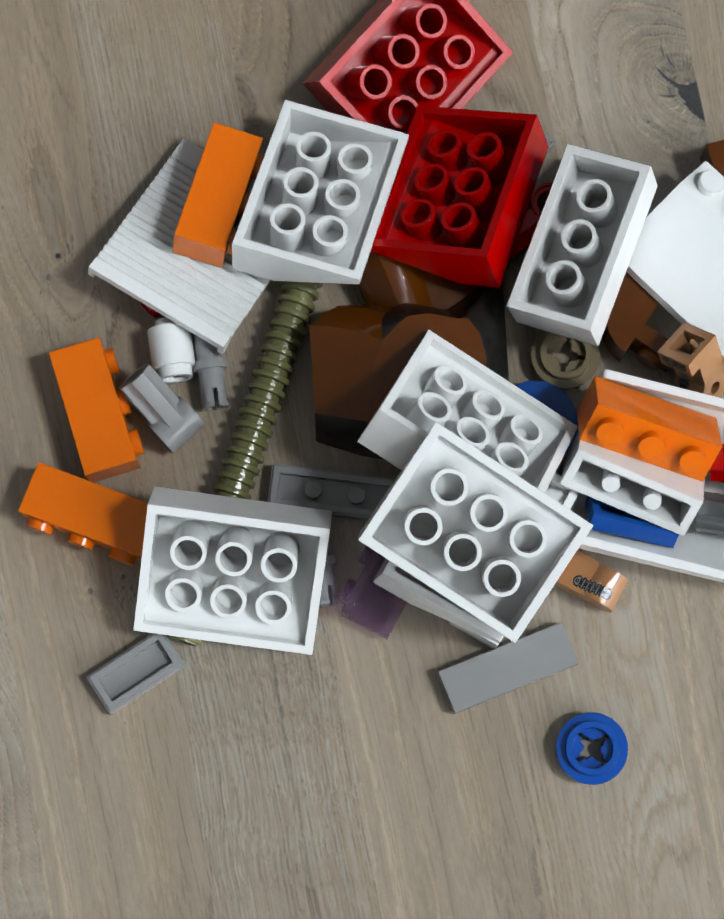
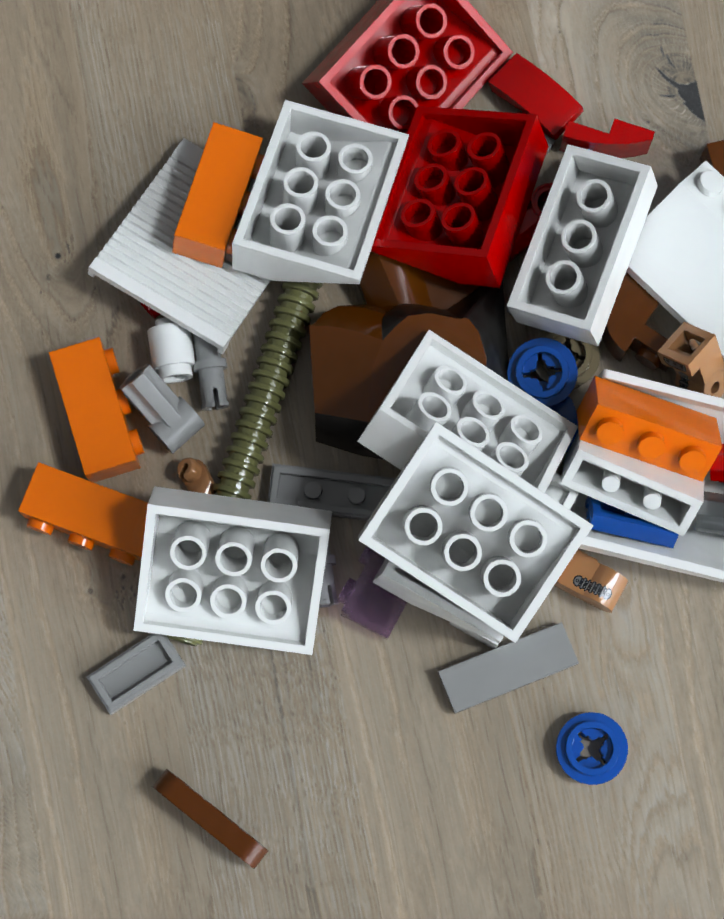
none -> reddish brown beam [152,769,269,869]
none -> medium nougat arm [177,458,215,495]
none -> red slope [488,53,584,140]
none -> blue gear [507,338,578,407]
none -> red slope [559,118,655,158]

